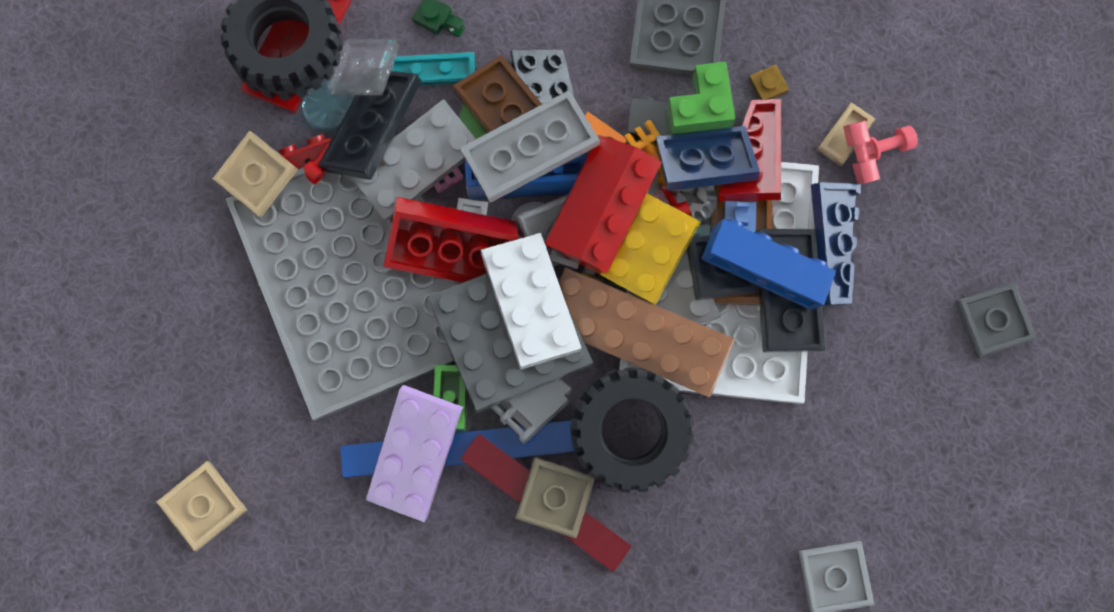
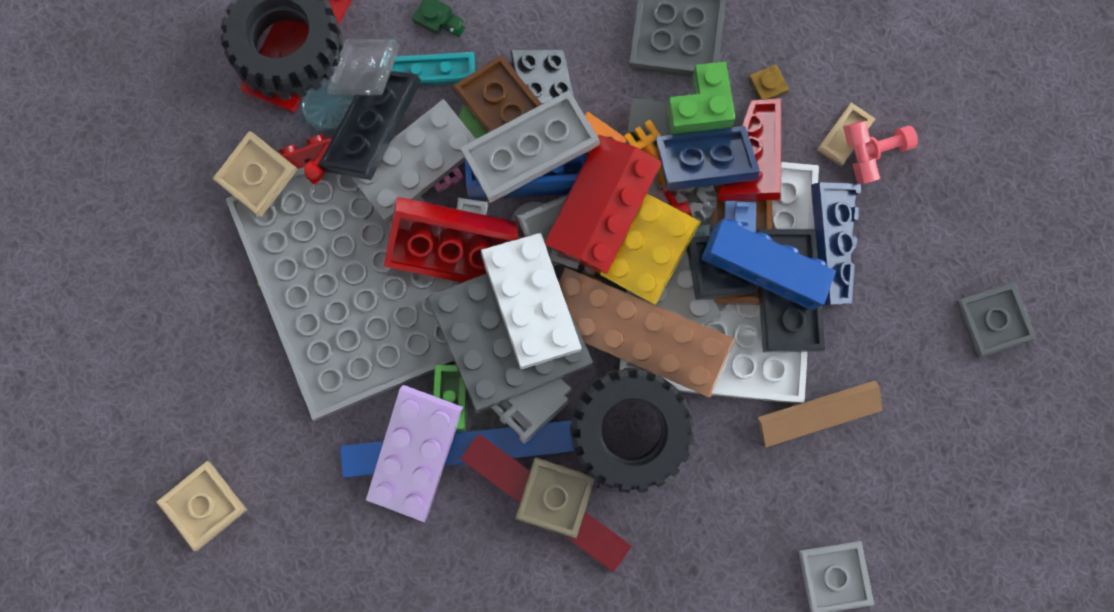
none -> medium nougat tile [758,381,882,447]

